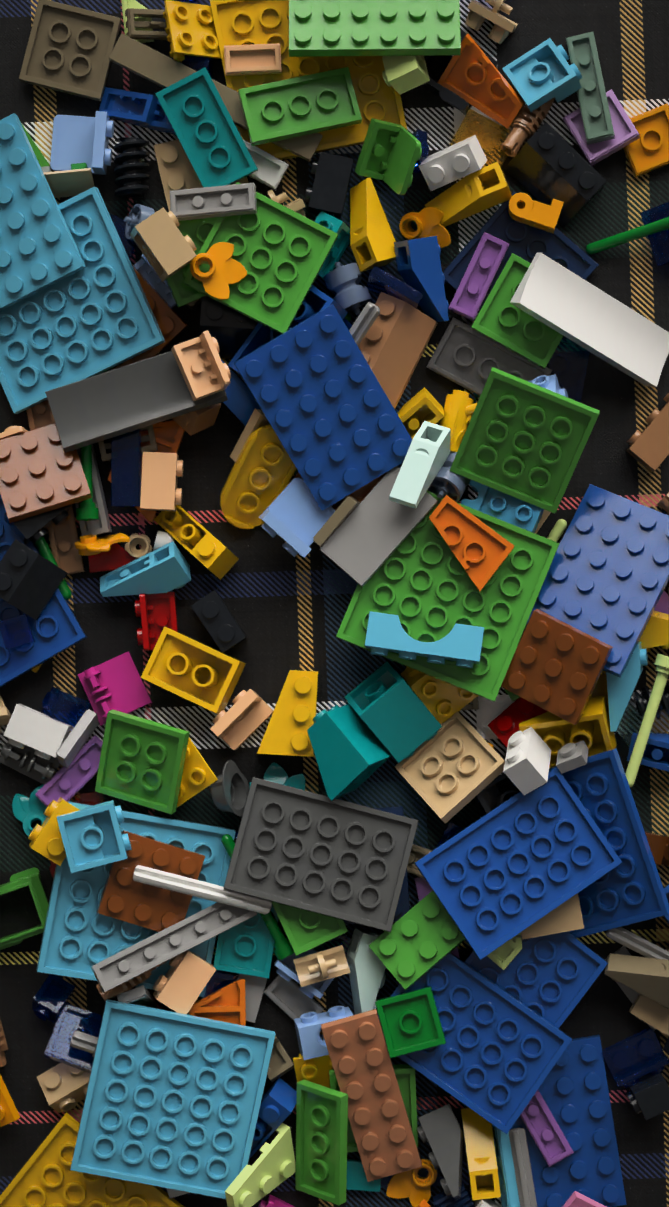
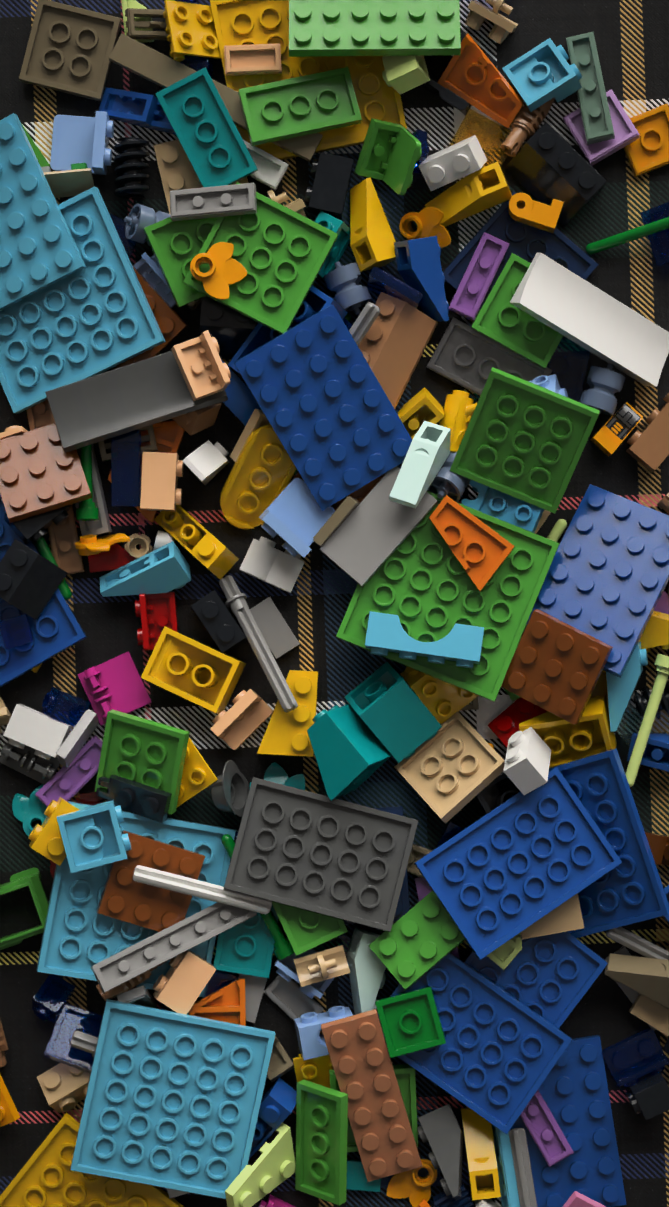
tan brick [130,207,197,282] -> none
light grey plate [556,740,589,774] -> none
none -> black hinge [96,775,172,823]
none -> white slope [183,440,229,485]
none -> light grey axle [219,575,298,713]
none -> white brick [239,536,305,593]
none -> light grey tile [249,597,300,659]
none -> sand blue wheel [579,363,626,416]
none -> leg [590,402,643,457]

